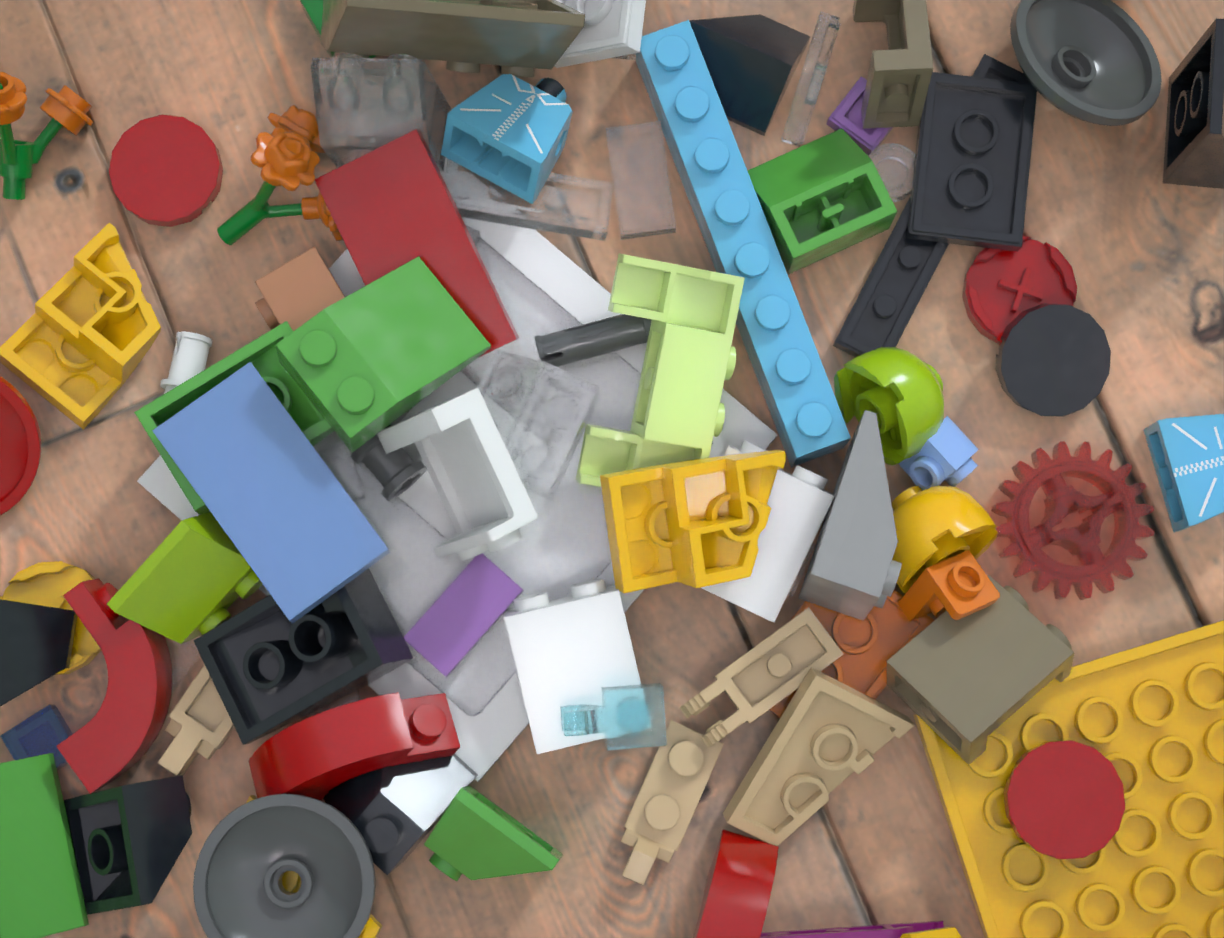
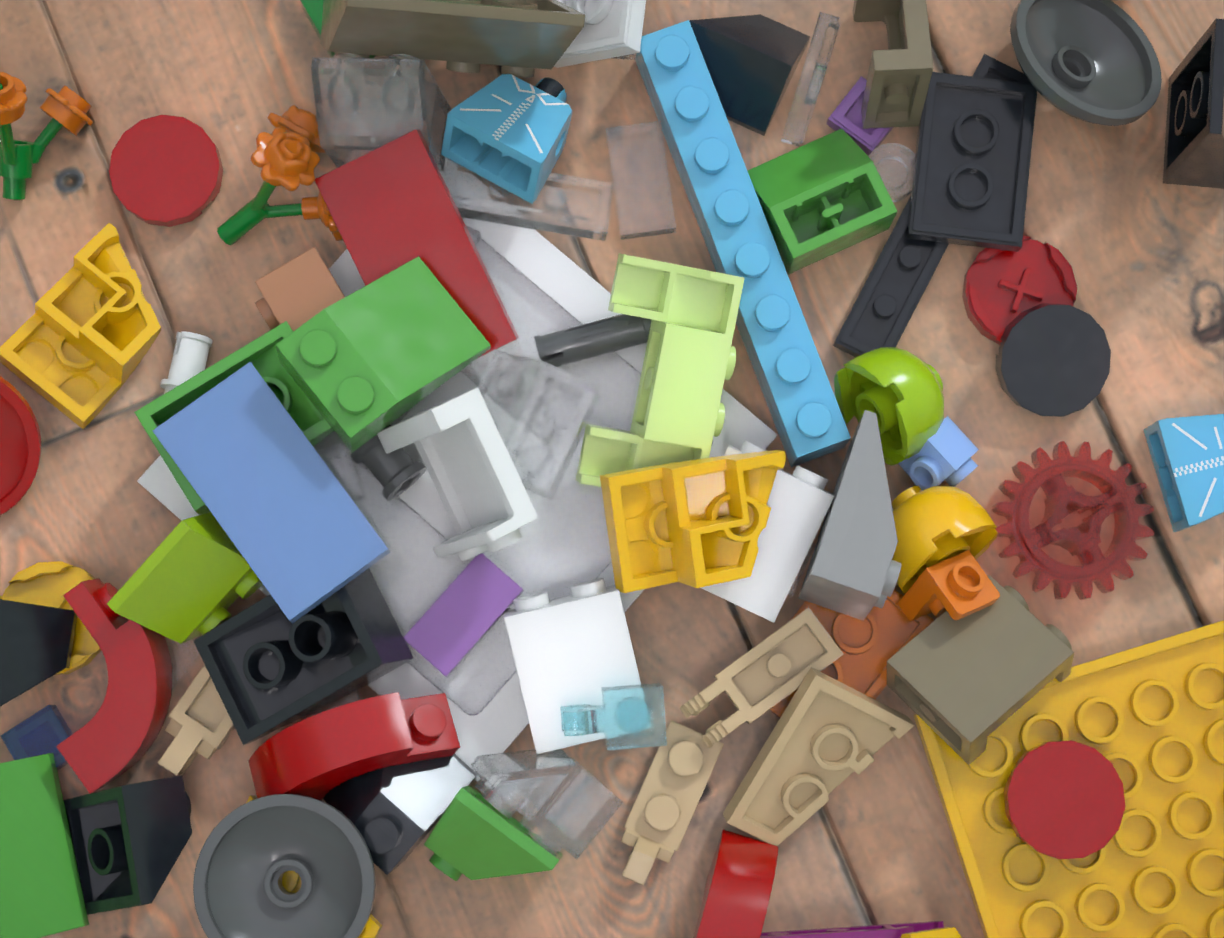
none -> clear slope [471,749,623,859]

